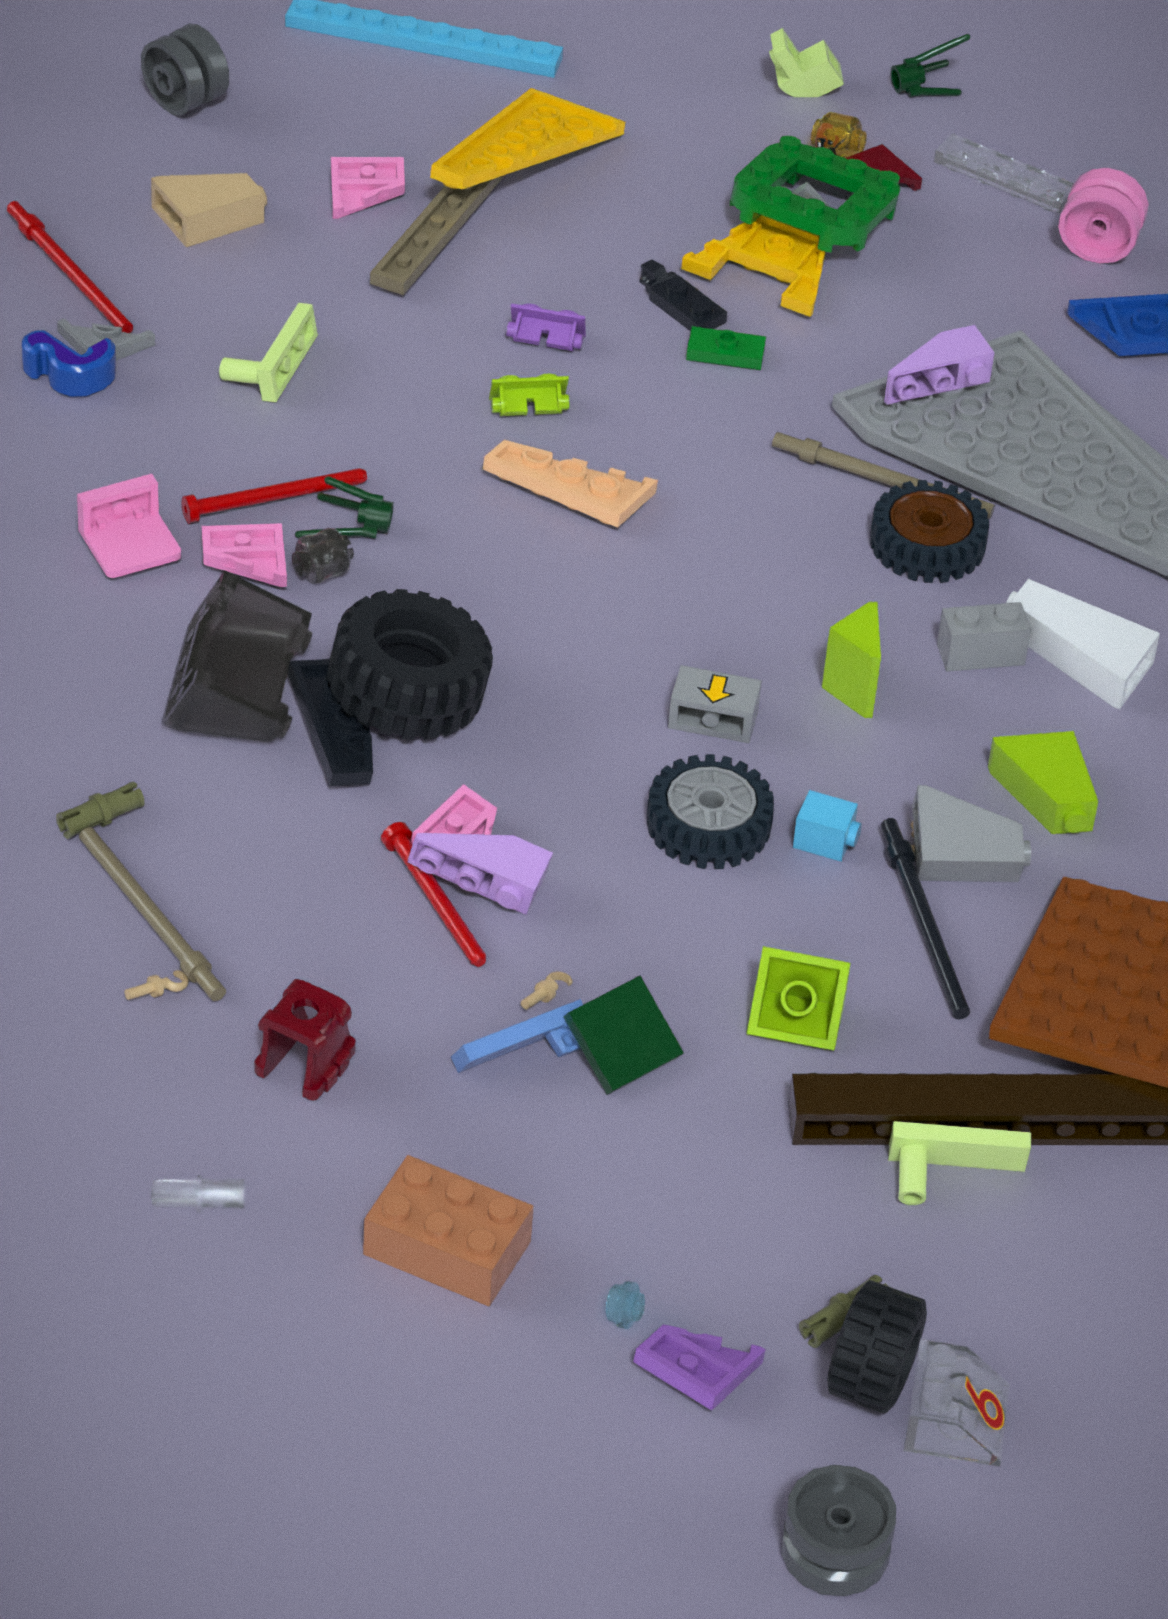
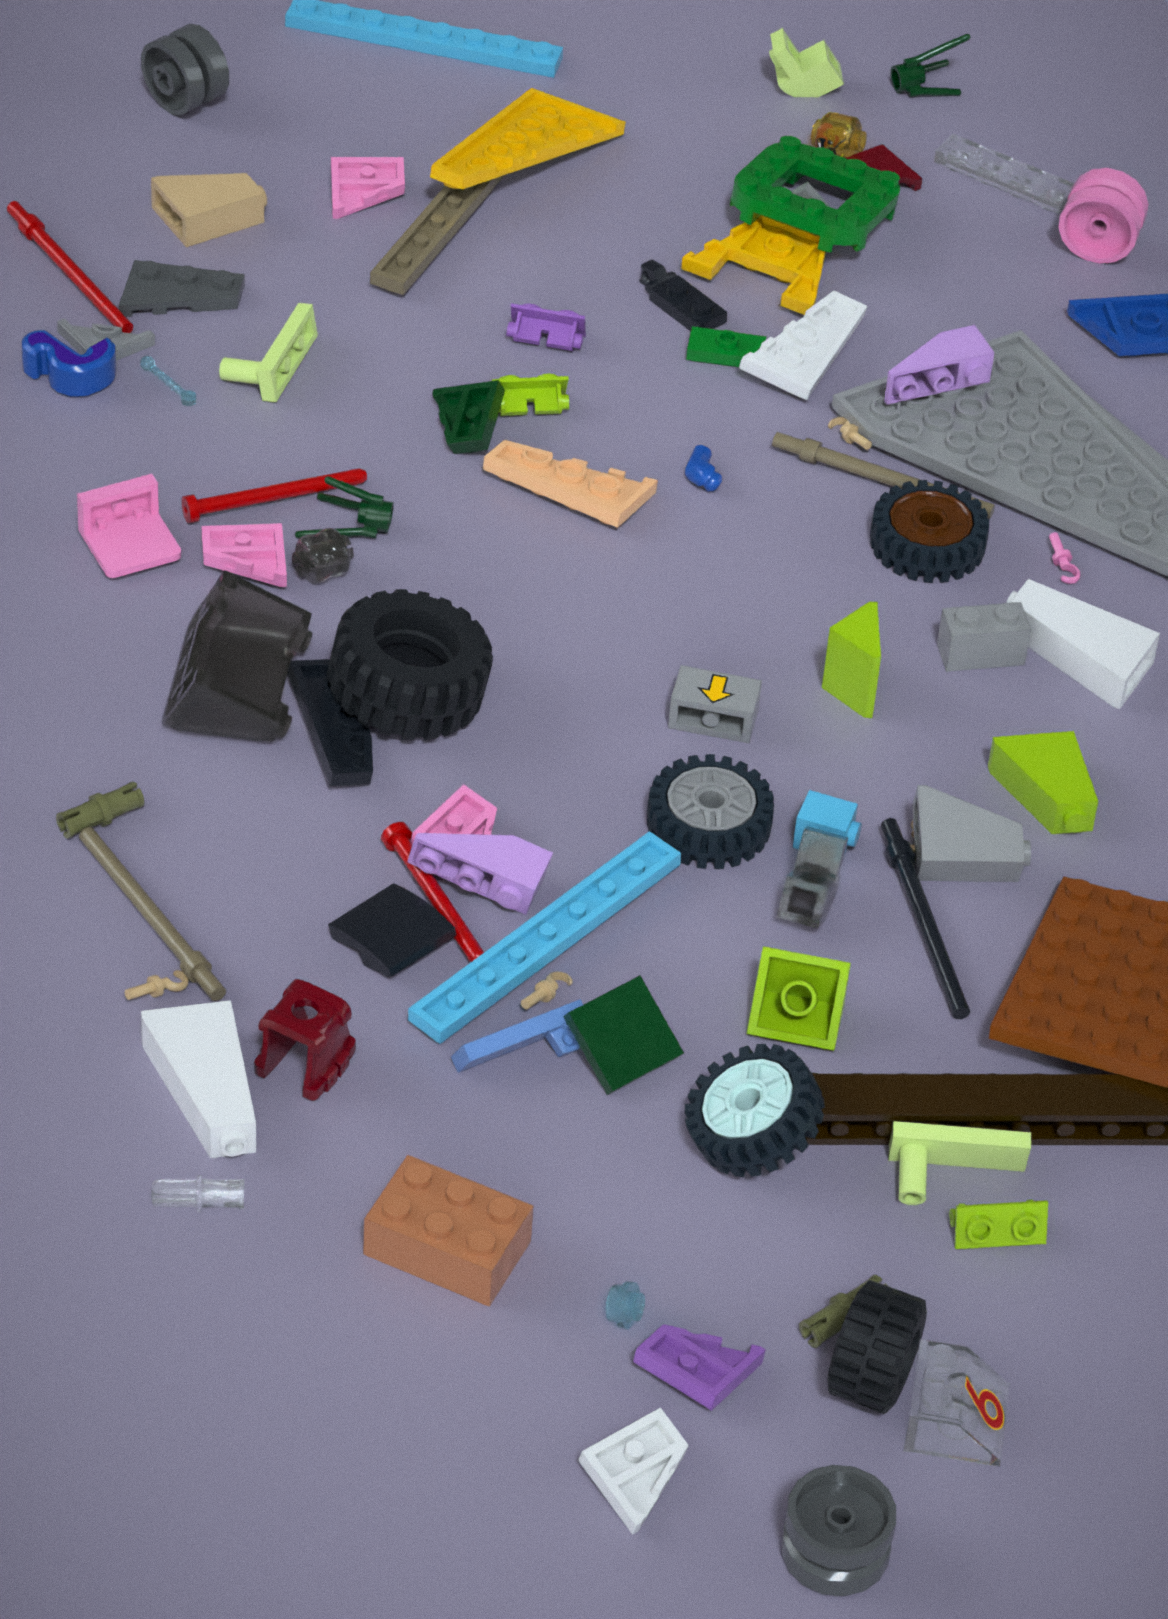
none -> dark grey wing [118,260,245,317]
none -> clear light blue hinge [140,356,196,406]
none -> white slope [141,1000,256,1158]
none -> black slope [328,883,457,977]
none -> medium azure plate [408,831,681,1044]
none -> dark green wing [432,380,505,454]
none -> white wing [578,1408,689,1535]
none -> black wheel [684,1043,825,1177]
none -> blue arm [685,445,722,492]
none -> white wing [739,291,867,400]
none -> clear smoke brick [776,826,848,929]
none -> tan hand [828,417,872,450]
none -> lime hinge [949,1199,1048,1249]
none -> bright pink hand [1049,532,1080,584]

